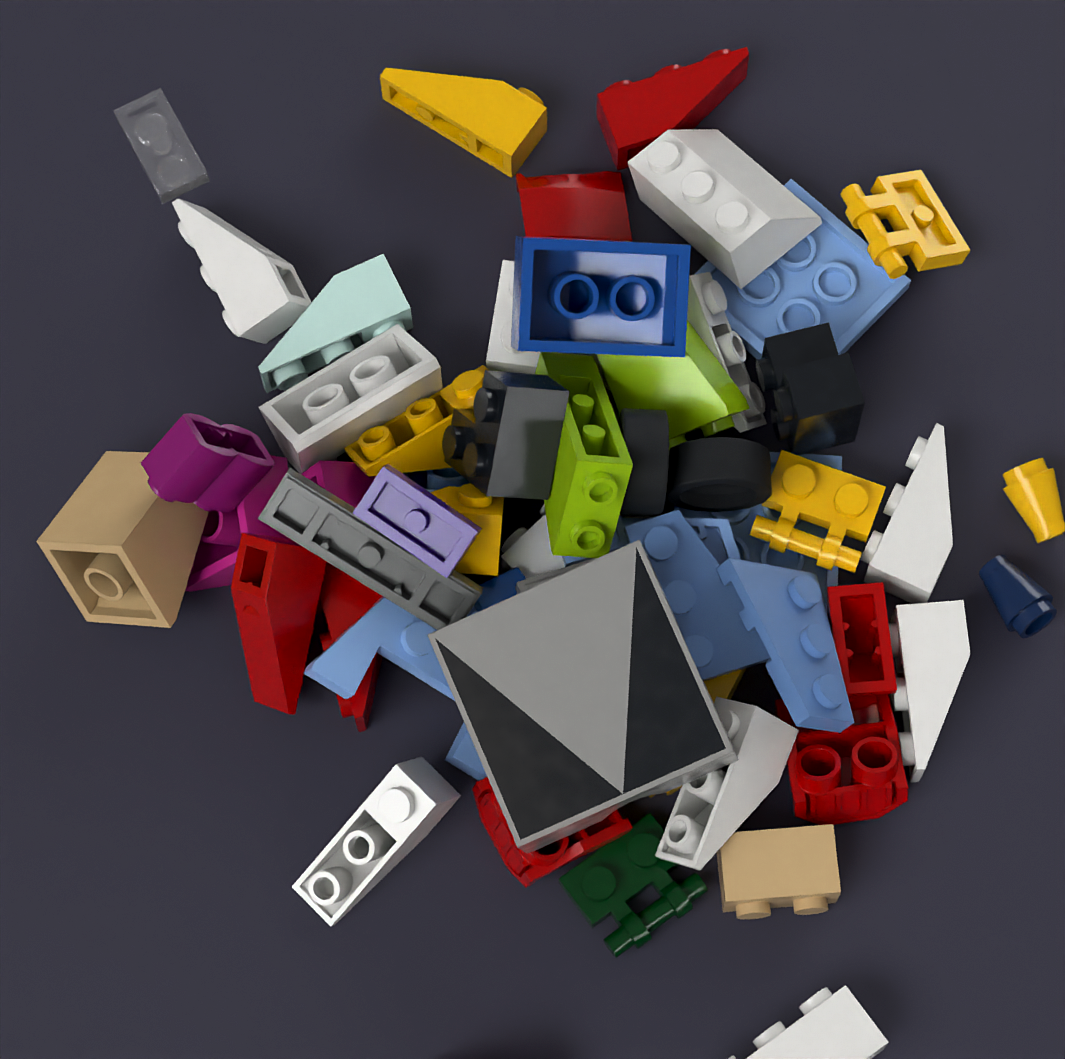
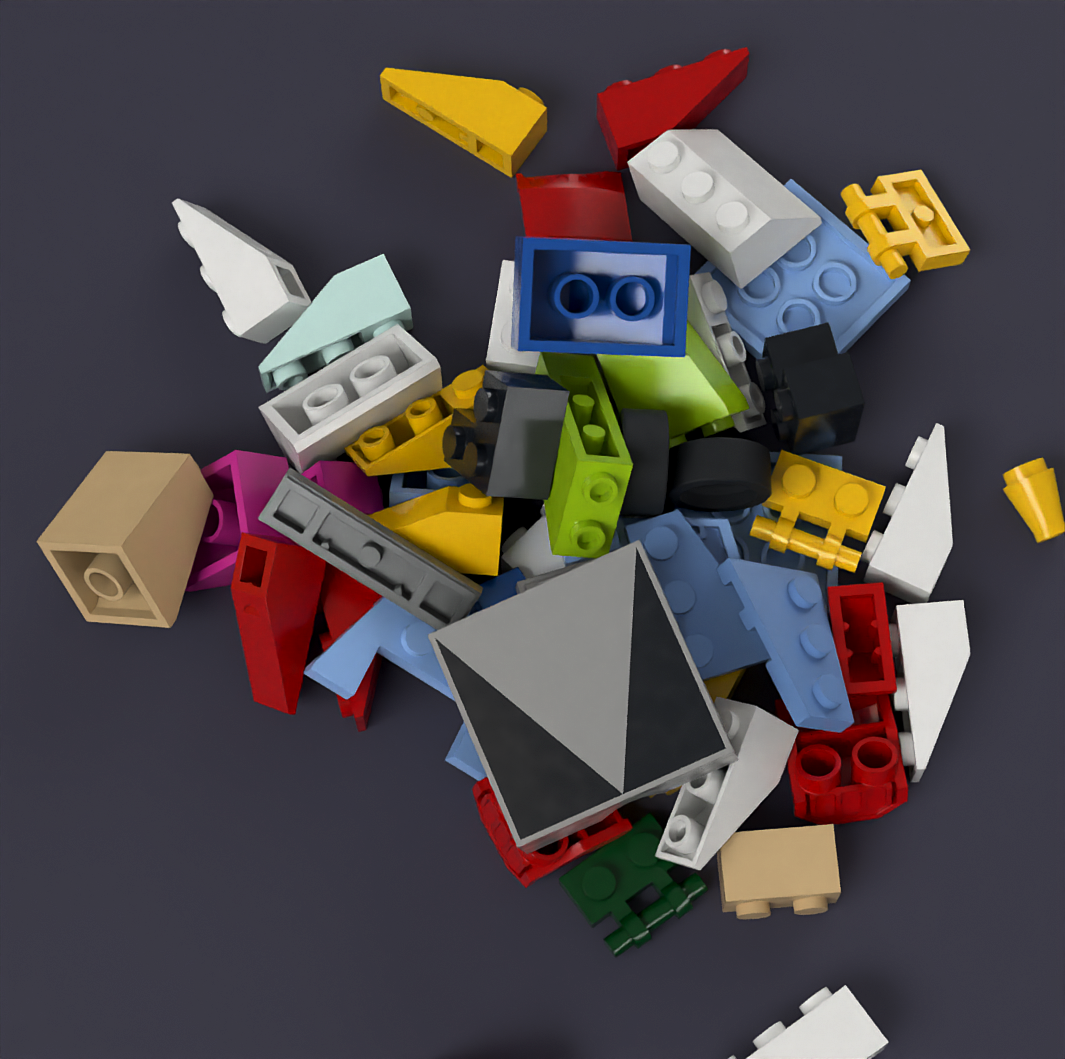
clear plate [113,88,209,204] -> none
magenta brick [141,413,275,512] -> none
white slope [292,757,461,927] -> none
plate [353,464,482,578] -> none
dark blue cone [978,555,1057,638] -> none

